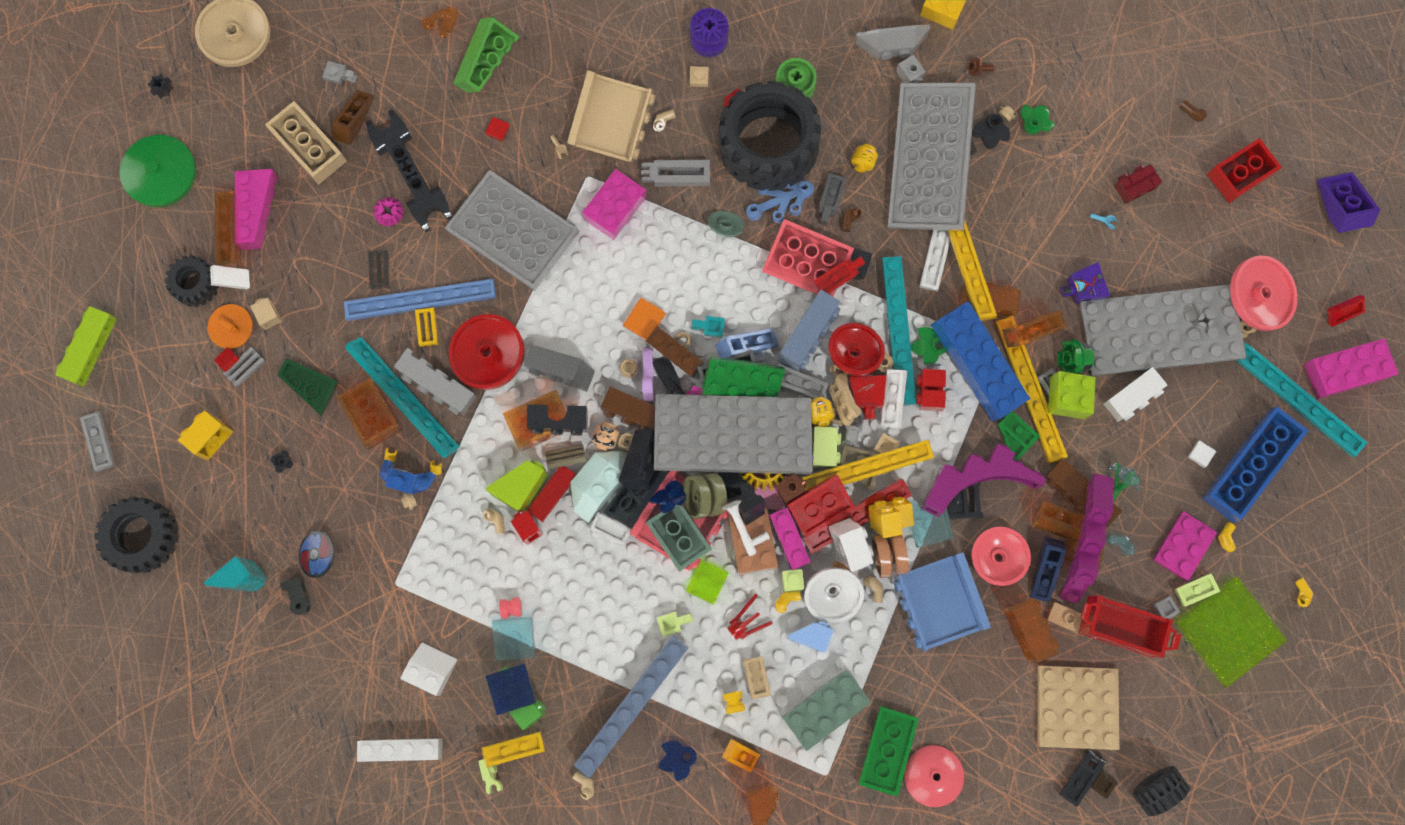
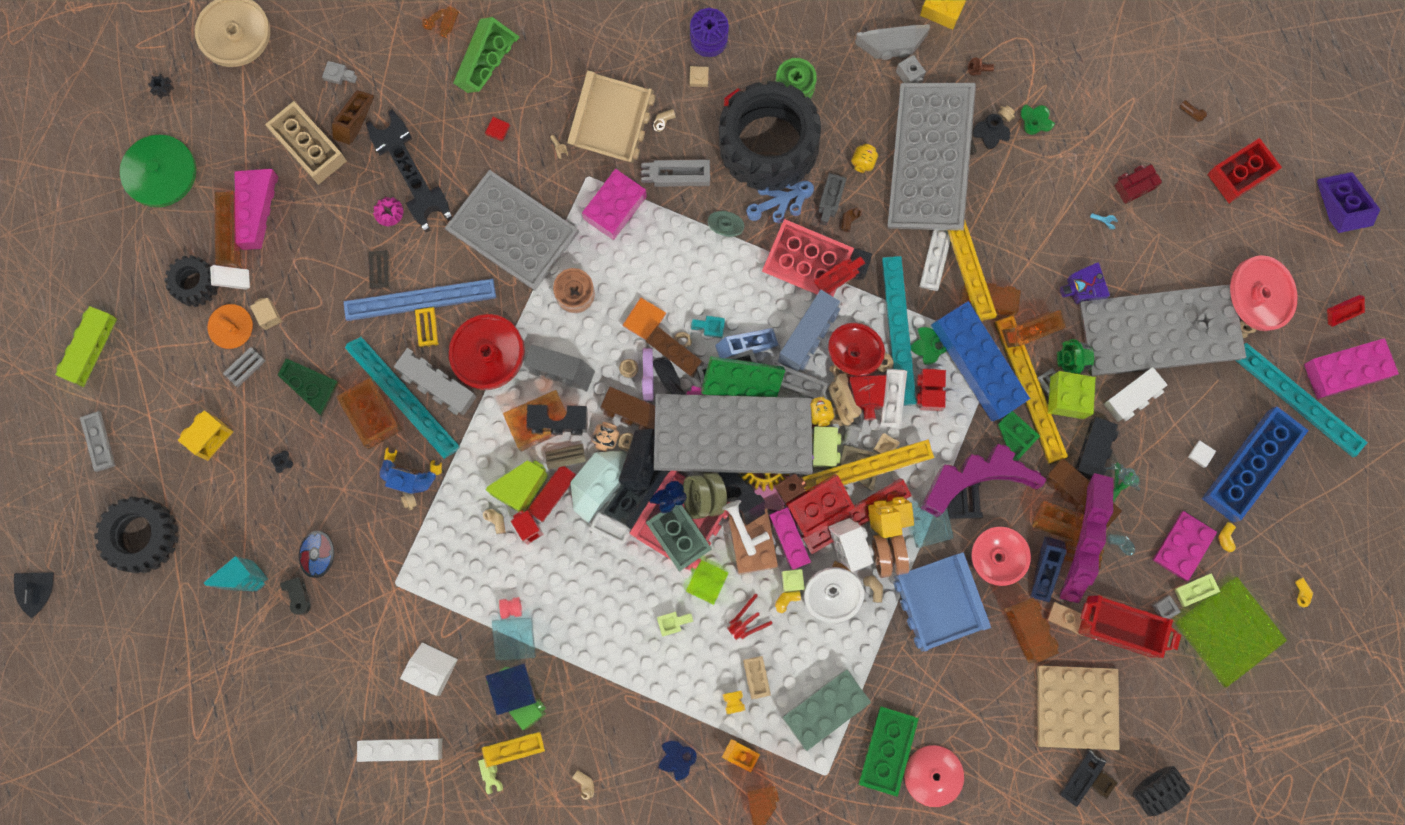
red tile [214,347,239,372] -> none
sand blue brick [574,635,689,778] -> none
light blue slope [787,621,833,653] -> none
none -> black shield [14,572,54,619]
none -> nougat wheel [553,268,595,313]
none -> black brick [1075,417,1118,479]

